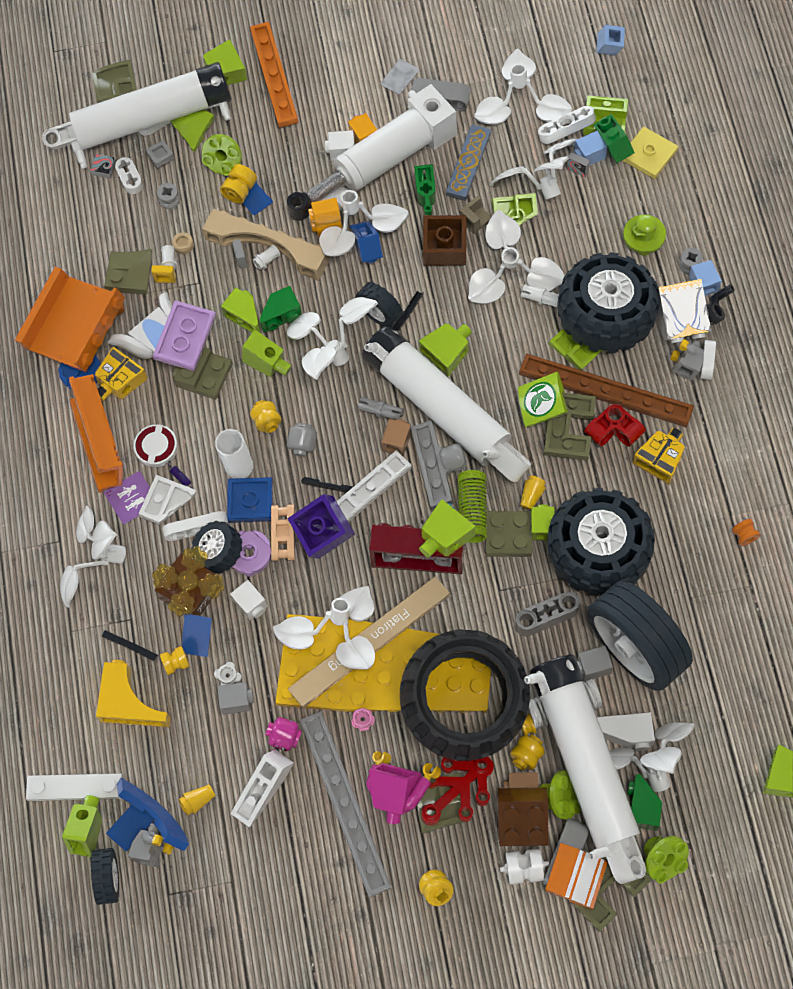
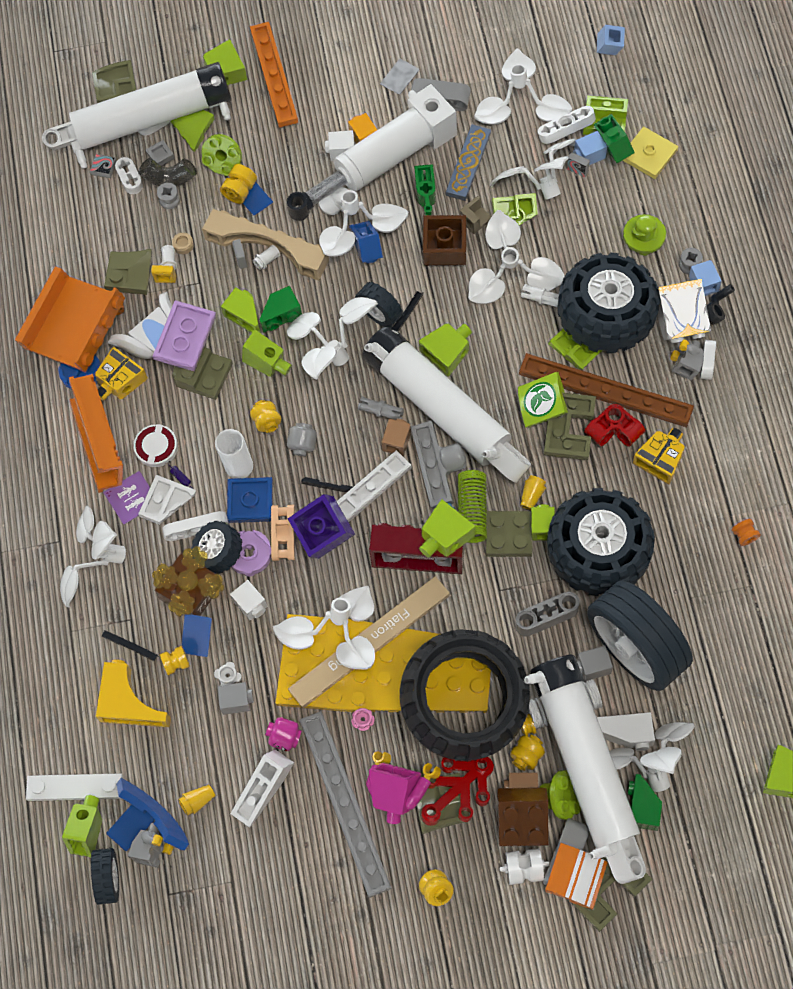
light orange brick [308,198,342,237] -> none
lime plate [644,835,689,884] -> none
none -> clear smoke cylinder [138,158,197,187]

